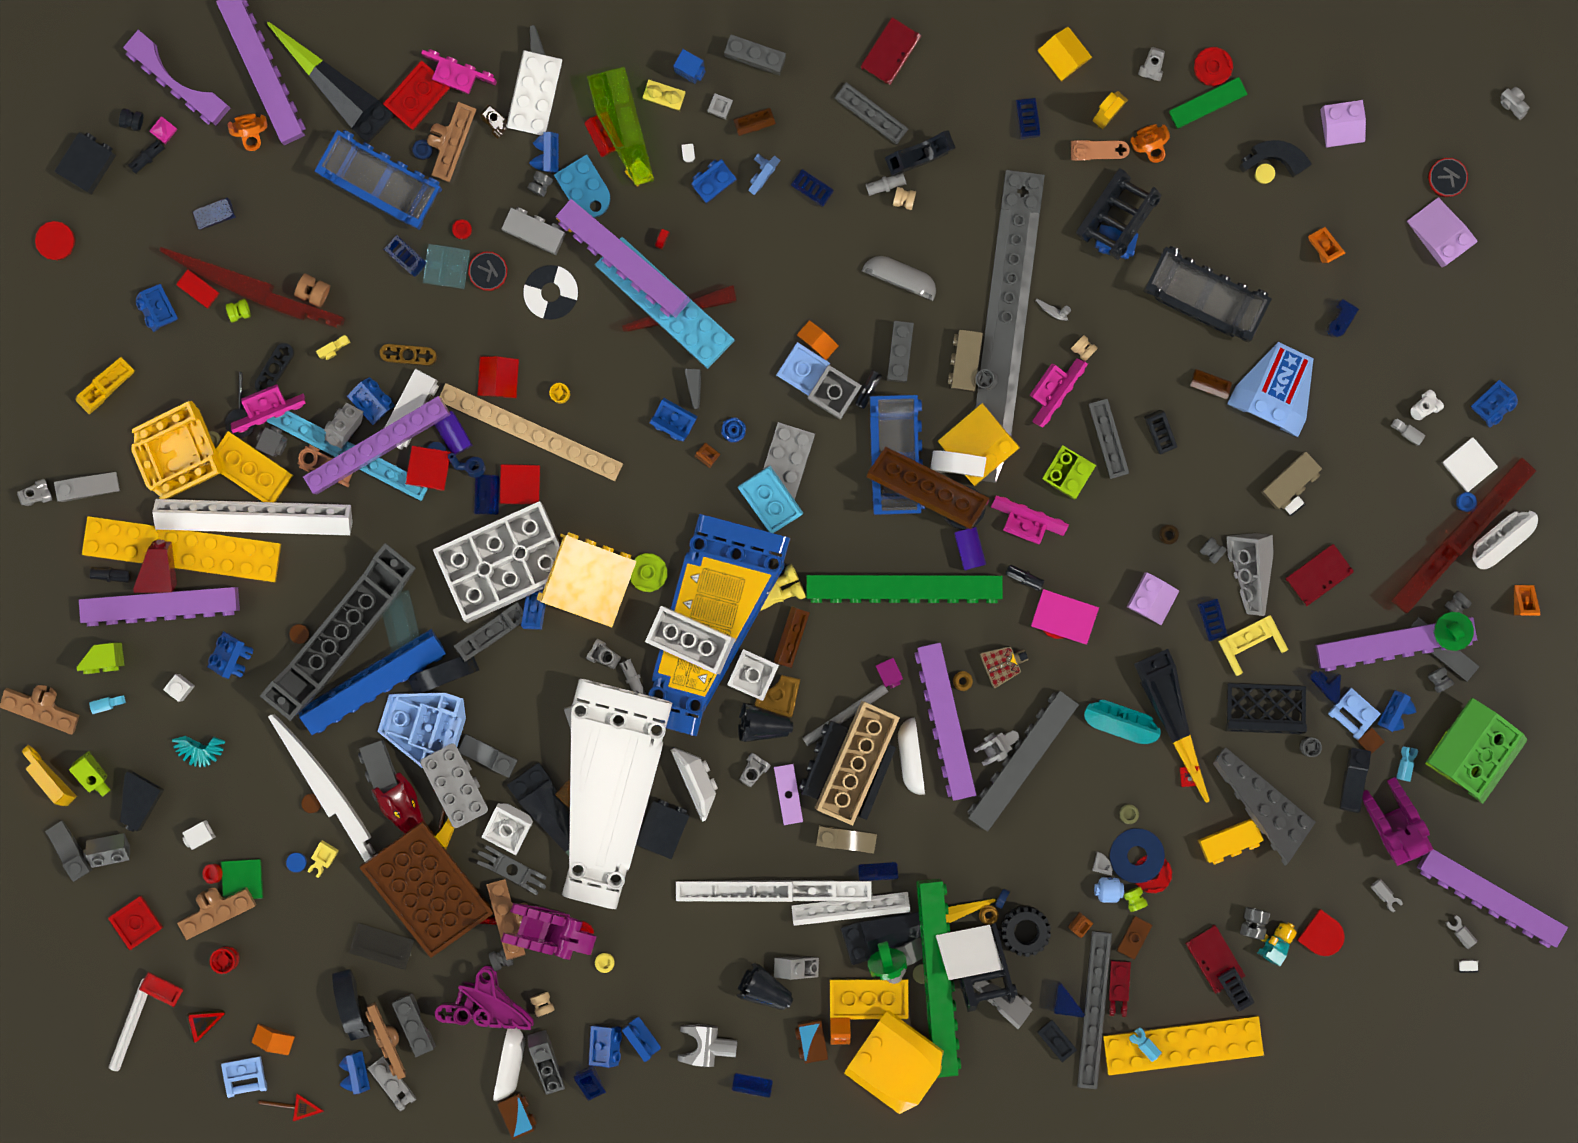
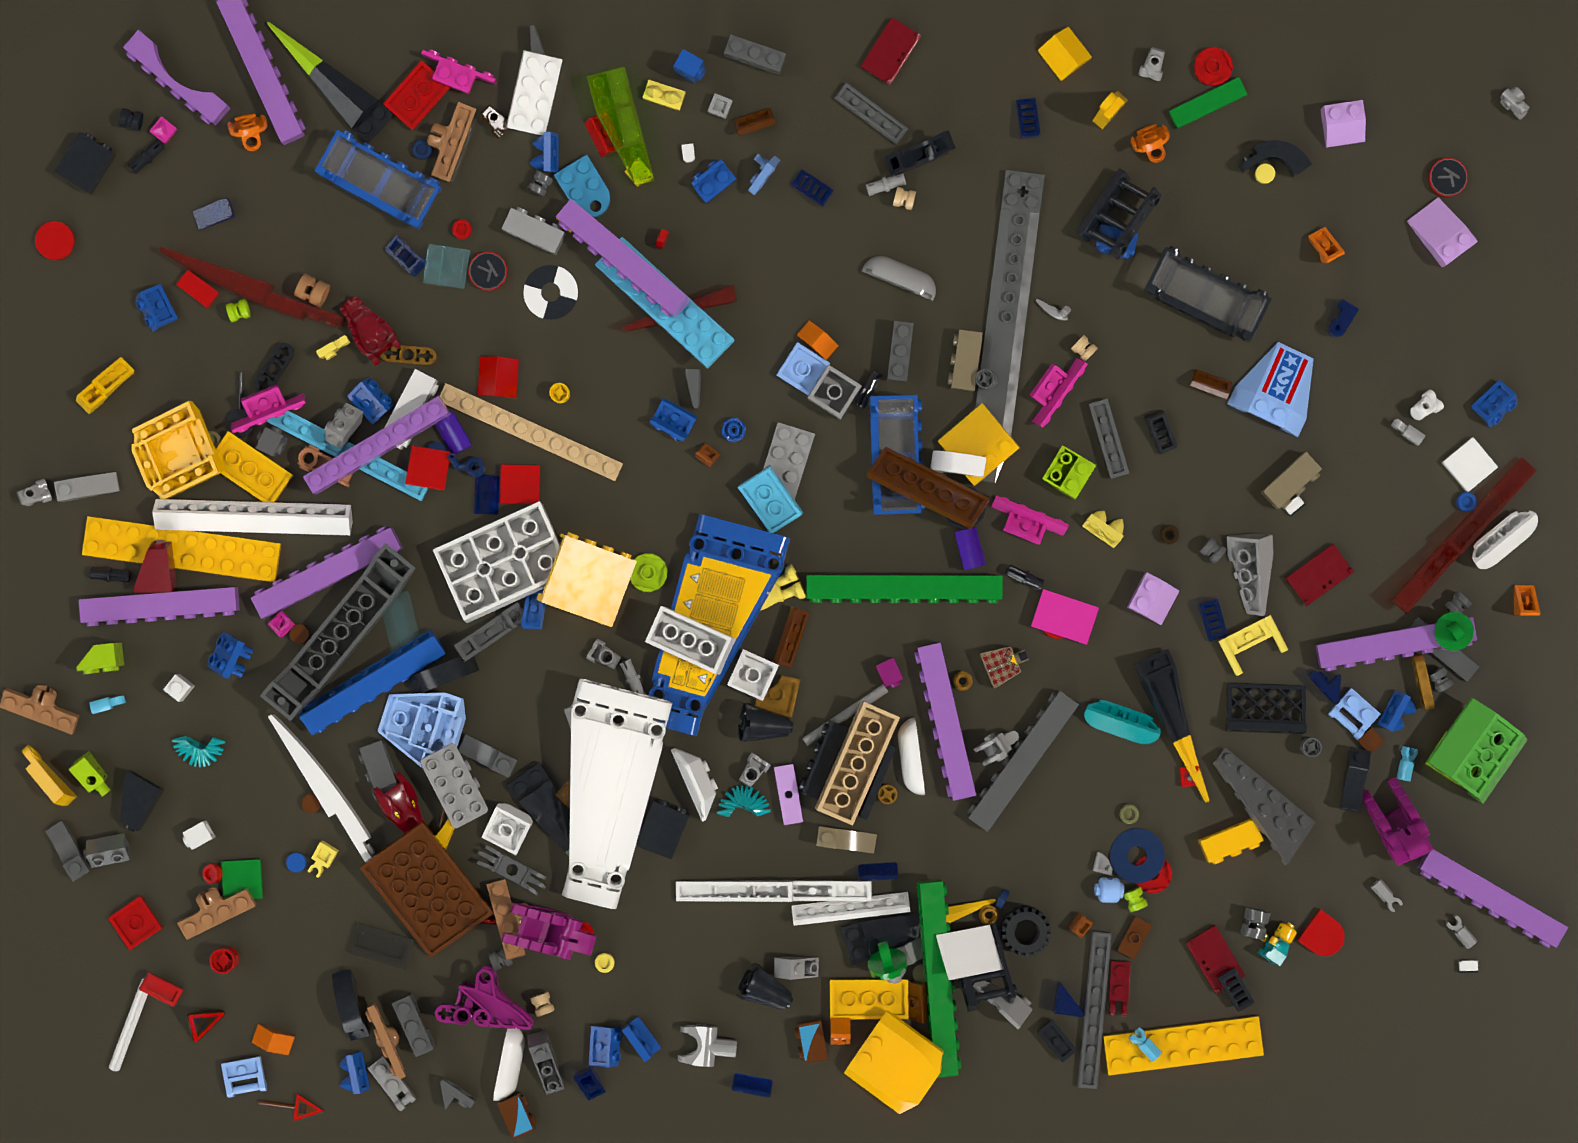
nougat piece [1071,140,1130,160] -> none
none -> medium lavender brick [251,526,403,619]
none -> dark pink tile [268,610,295,638]
none -> dark red animal [340,296,401,366]
none -> dark grey slope [440,1077,477,1110]
none -> teal hair [717,785,771,817]
none -> pearl gold wheel [878,784,897,804]
none -> reddish brown plate [908,980,928,1023]
none -> light yellow tile [1082,510,1124,548]
none -> pearl gold beam [1411,653,1434,711]

